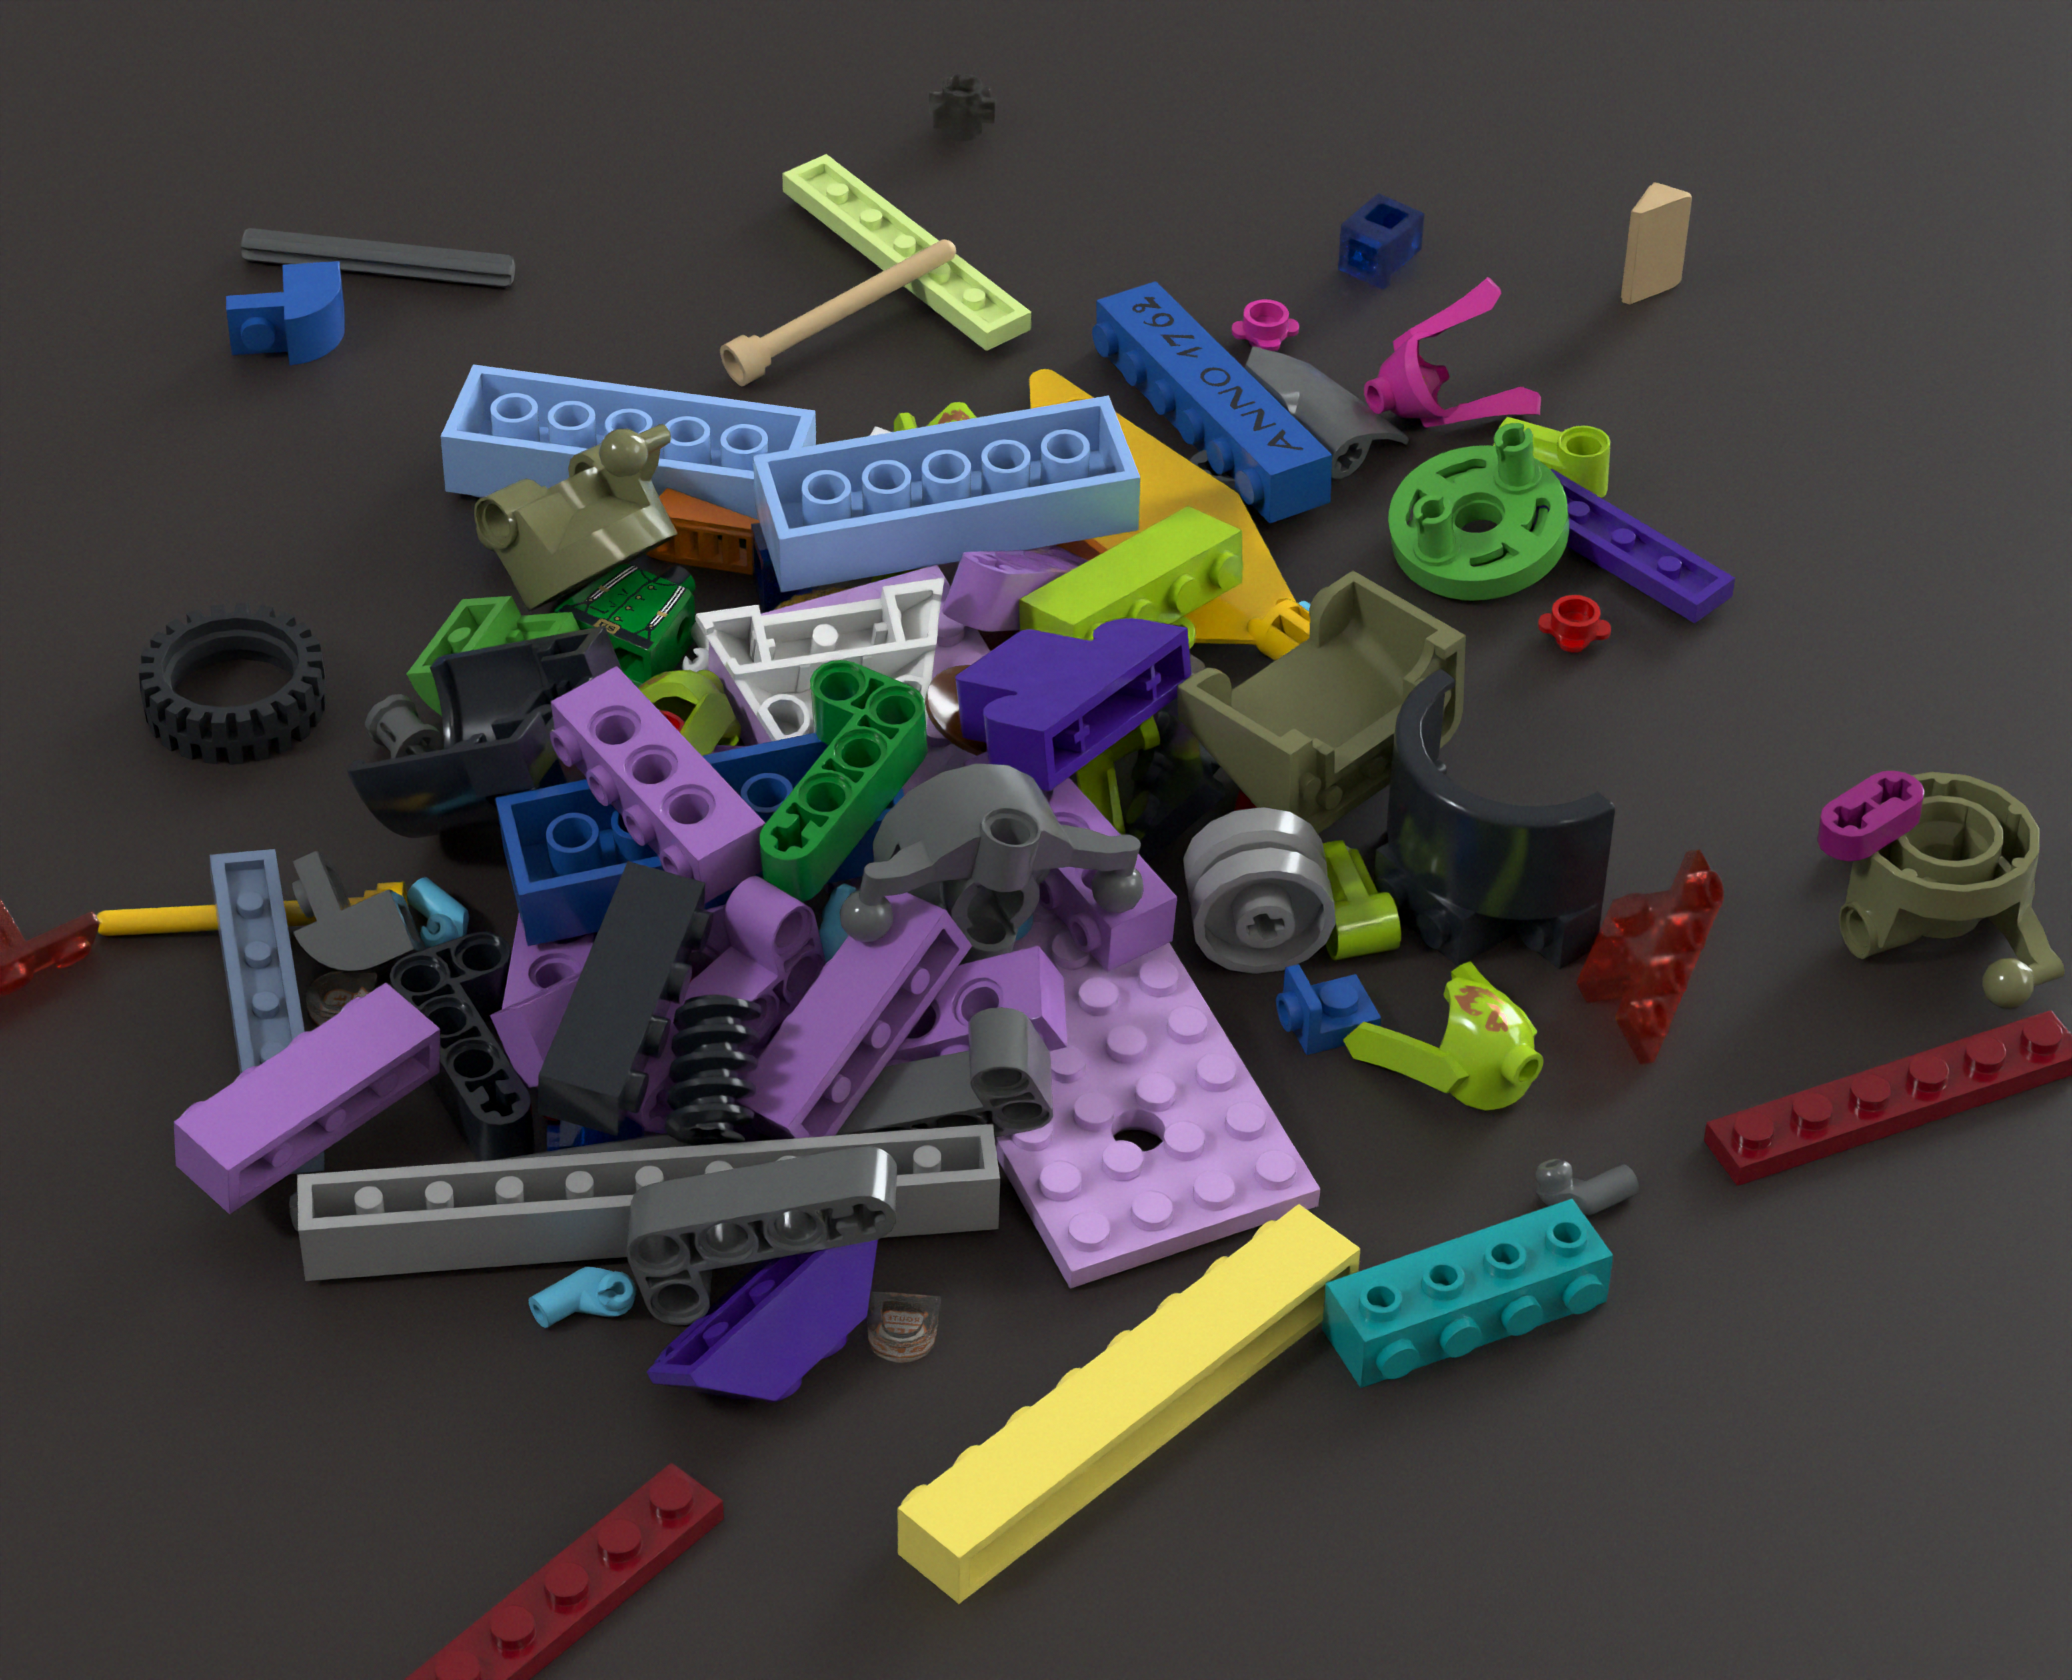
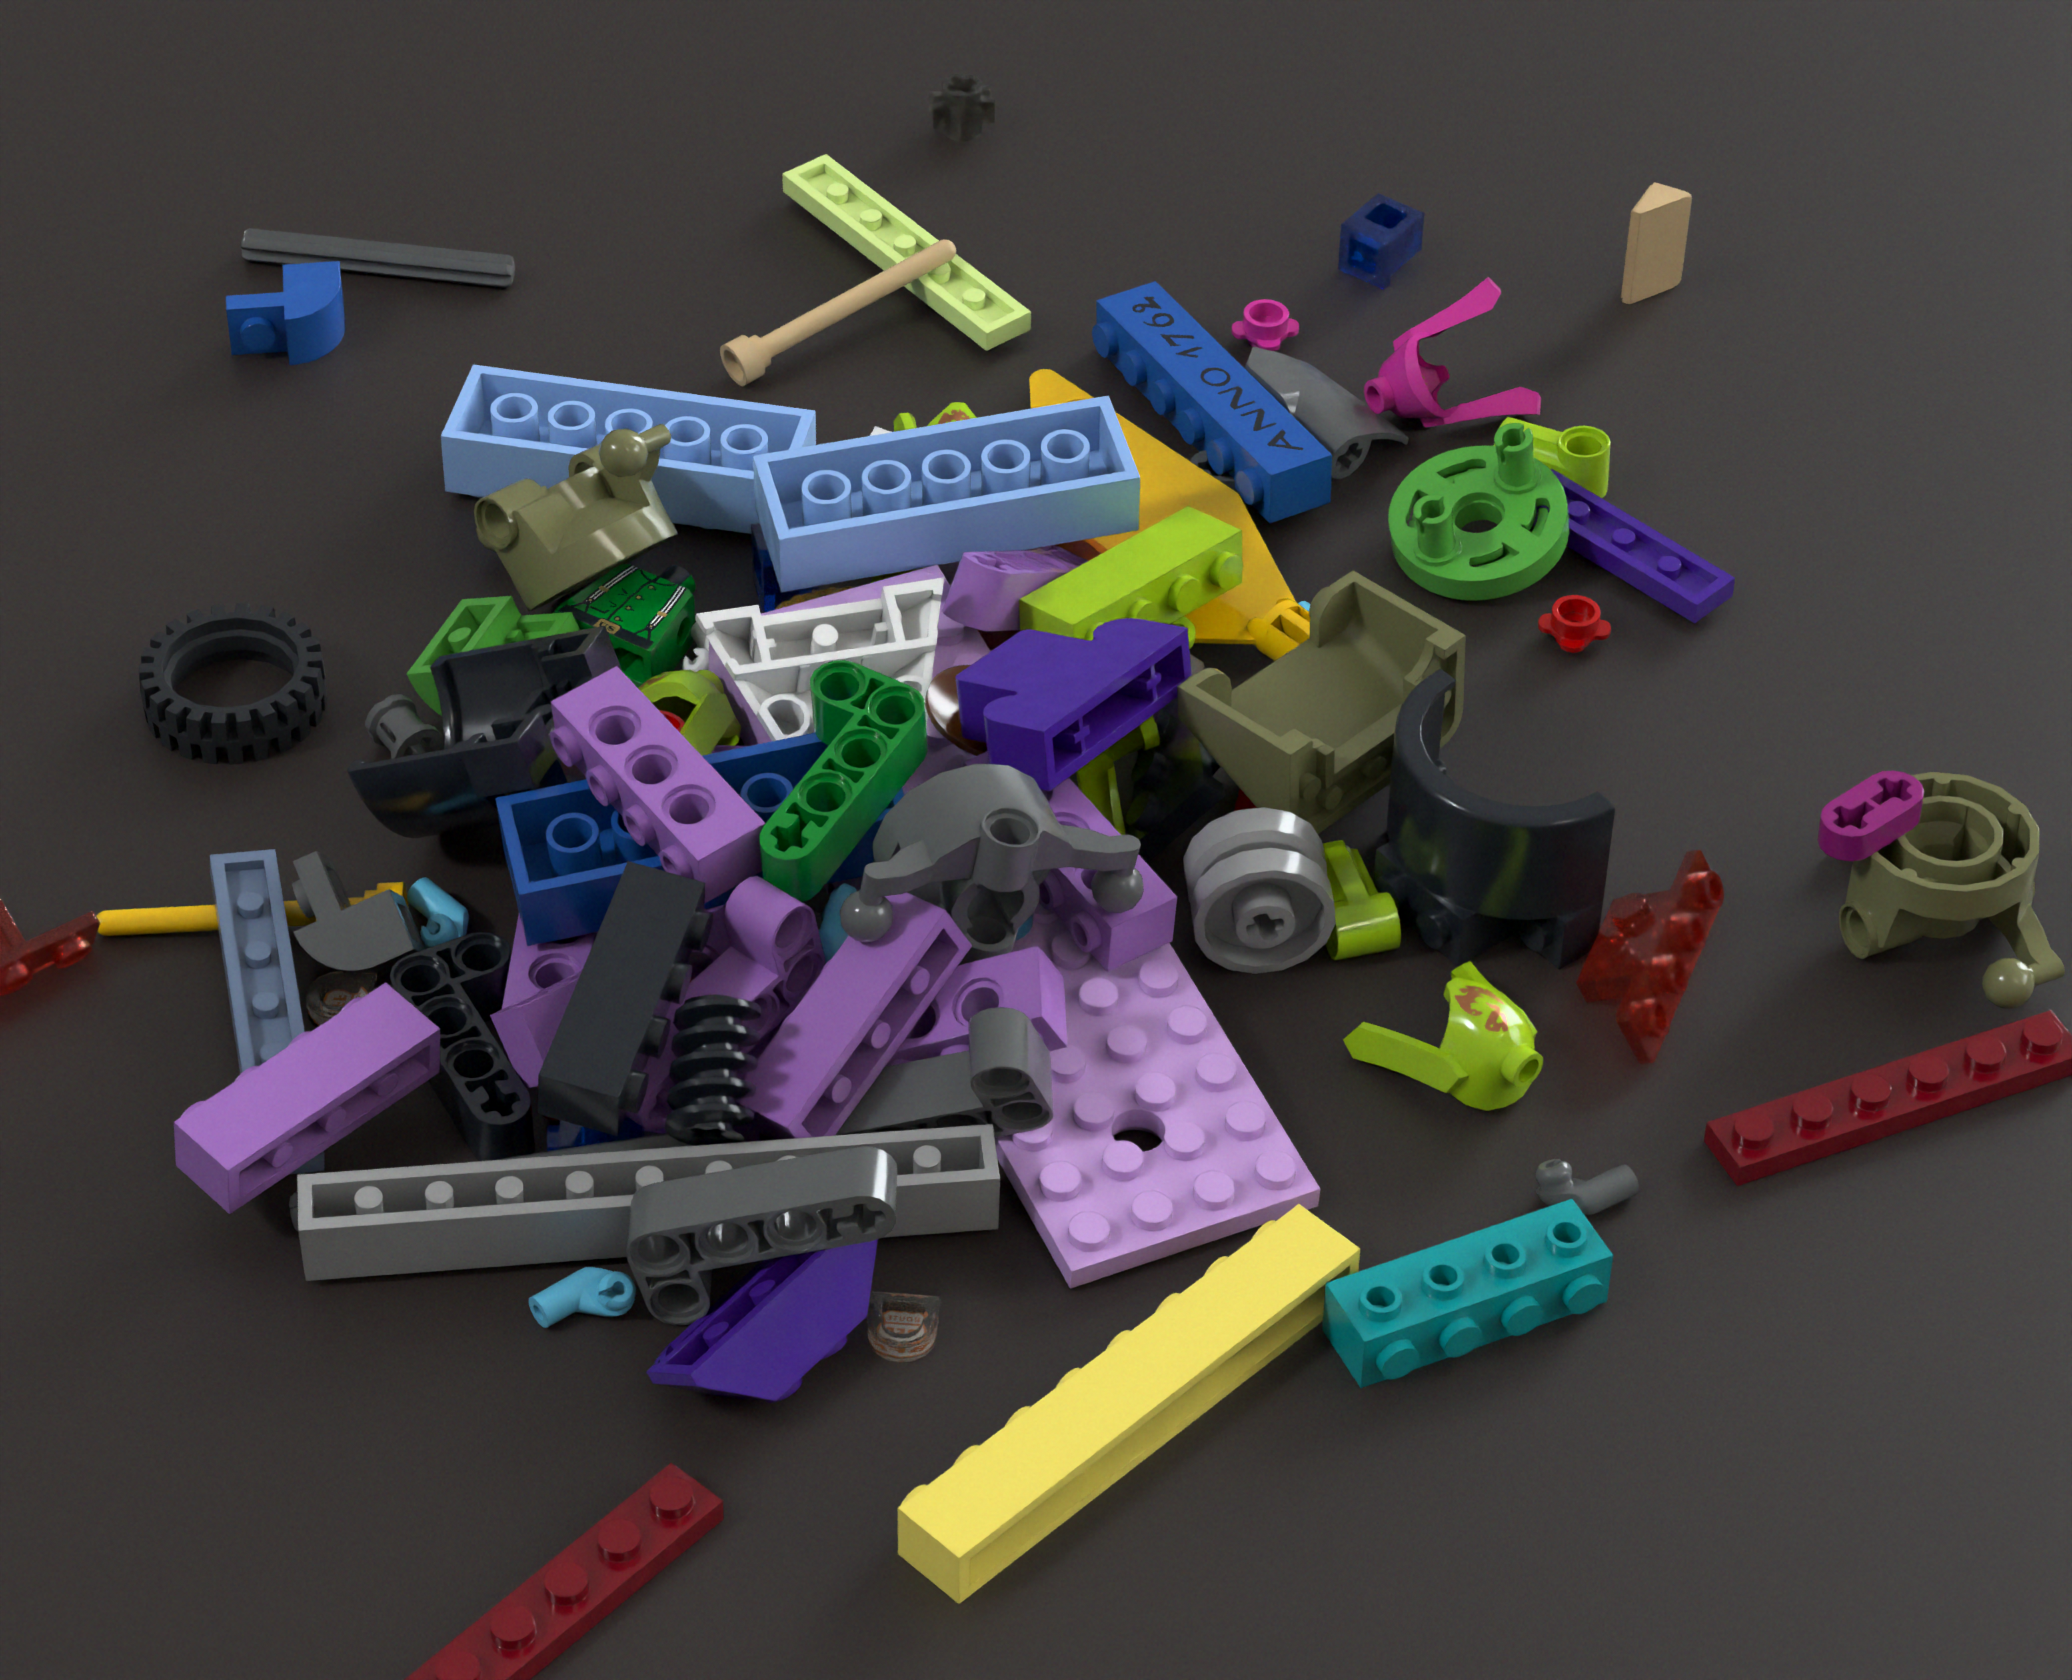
orange slope [646,488,772,577] -> none
blue bracket [1276,964,1381,1055] -> none

